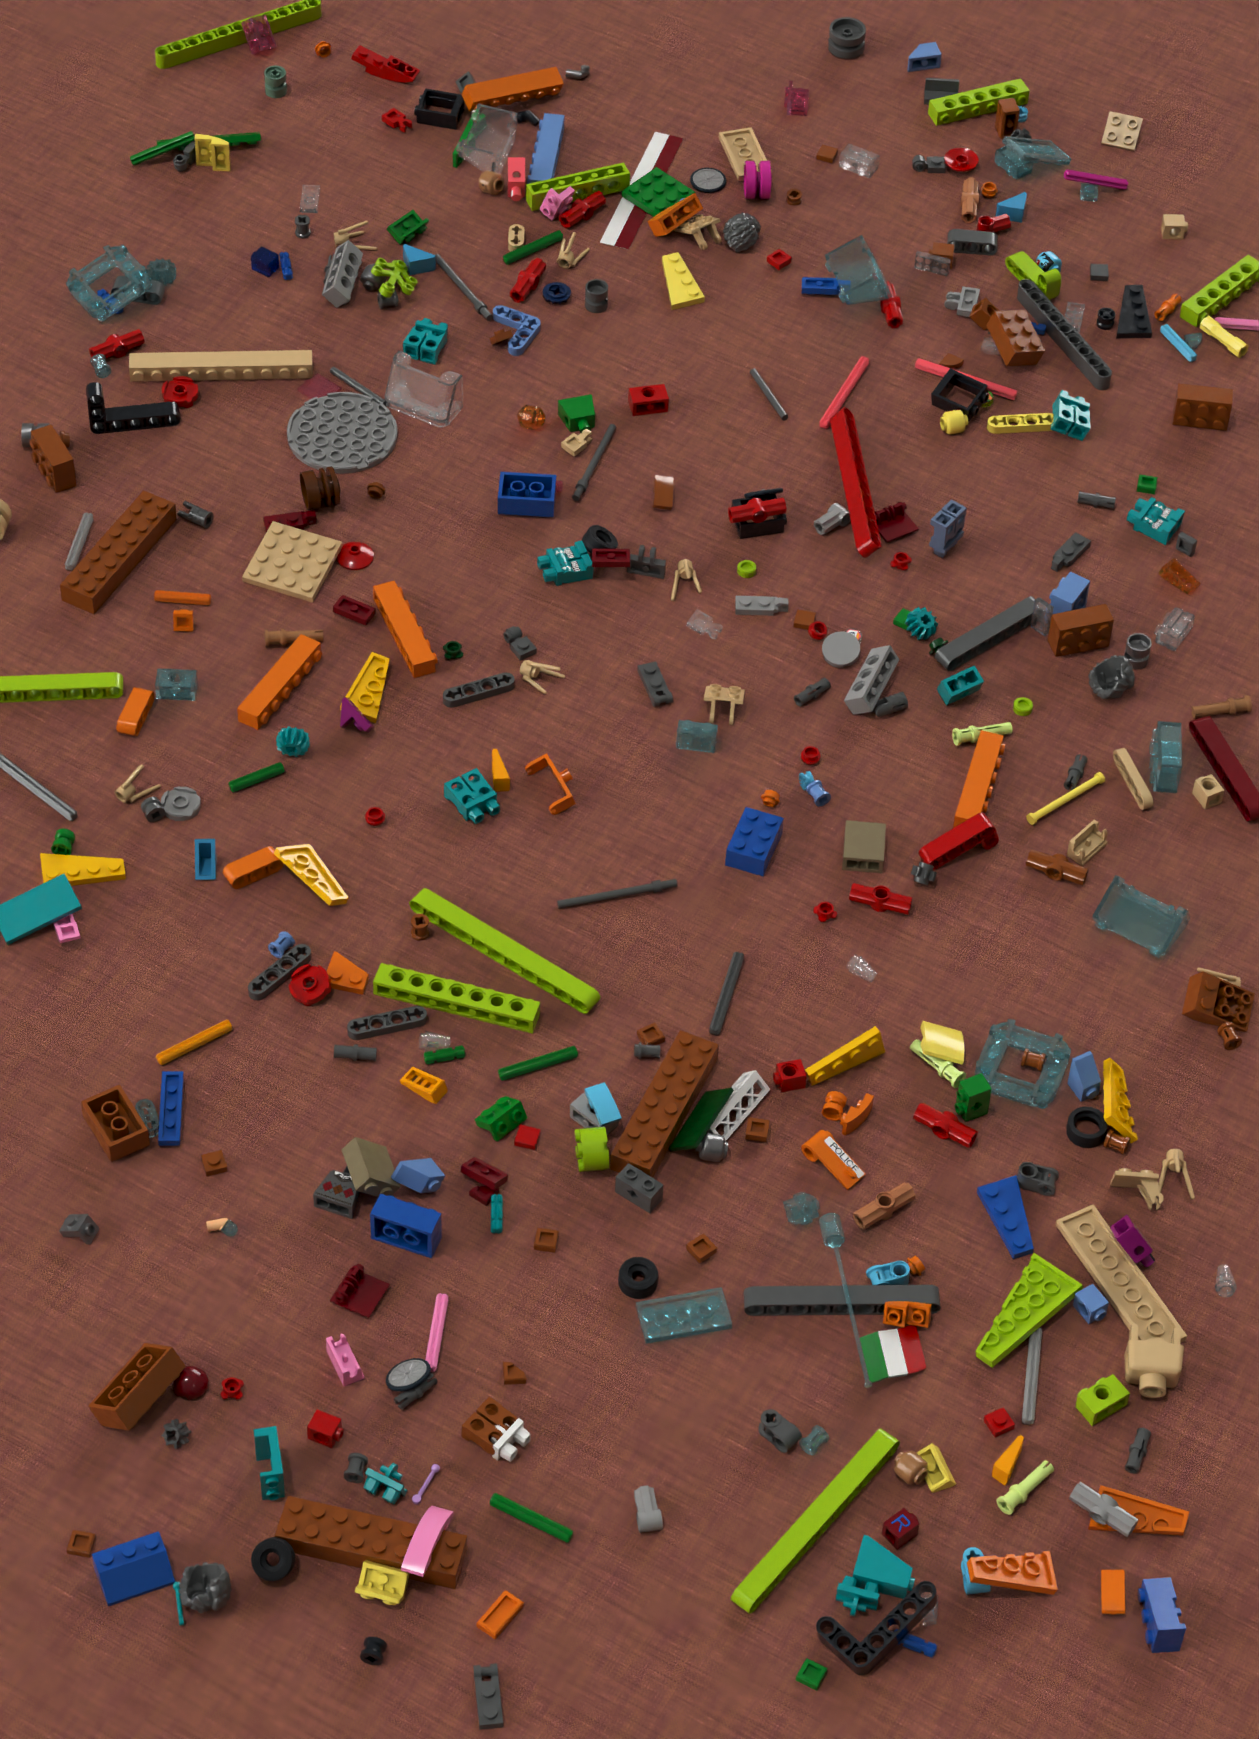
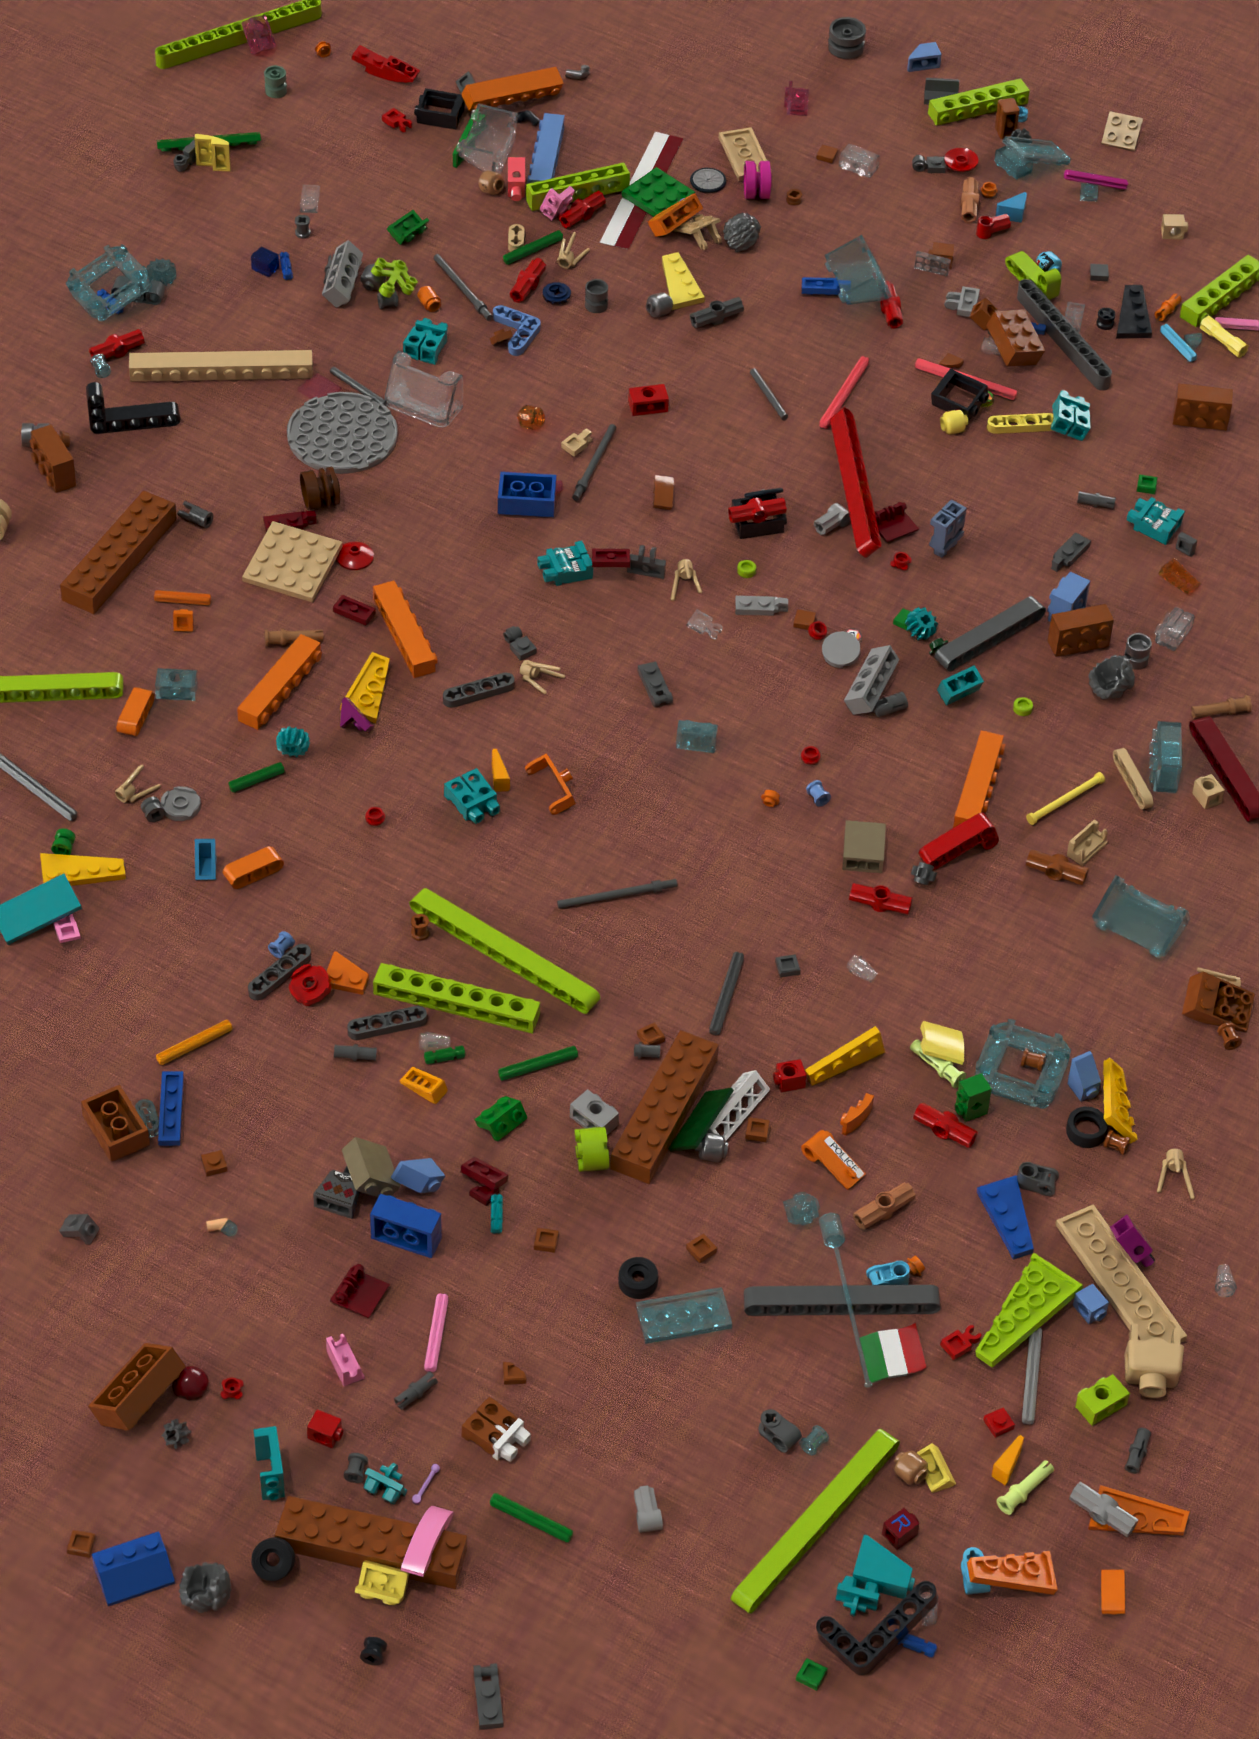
light grey axle [65,512,93,571] -> none
green axle [130,131,195,165] -> none
red plate [162,376,199,408] -> none
teal hinge [173,1582,184,1626] -> none
yellow wing [274,844,349,906] -> none
tan plant [333,221,377,250] -> none
dark orange plate [367,482,386,498] -> none
light grey wheel [386,1358,431,1391] -> none
dark azure slope [403,244,436,275] -> none
dark green plate [443,641,463,659] -> none
orange tile [477,1590,524,1639] -> none
red tile [514,1124,541,1150] -> none
green torso [558,394,595,433] -> none
black tyre [582,525,618,554] -> none
medium azure slope [584,1082,622,1127] -> none
dark grey brick [615,1163,664,1213] -> none
tan plate [704,684,745,725] -> none
blue brick [725,807,784,876] -> none
red plate [767,249,792,270] -> none
dark grey pin [794,677,831,707] -> none
medium azure bush [798,771,814,790] -> none
red plate [813,902,837,922] -> none
orange wheel [821,1091,847,1121] -> none
orange slope [883,1301,932,1328] -> none
dark grey beam [947,229,998,255] -> none
yellowish green pin [952,722,1013,746] -> none
clear tile [1030,597,1054,636] -> none
dark grey pin [1064,754,1088,790] -> none
tan plate [1110,1168,1164,1210] -> none
blue wedge [1137,1577,1186,1653] -> none
none -> orange brick [417,286,441,312]
none -> flat silver head [646,292,673,317]
none -> dark grey piece [690,297,744,328]
none -> dark grey tile [775,954,800,978]
none -> red plate [940,1325,982,1360]

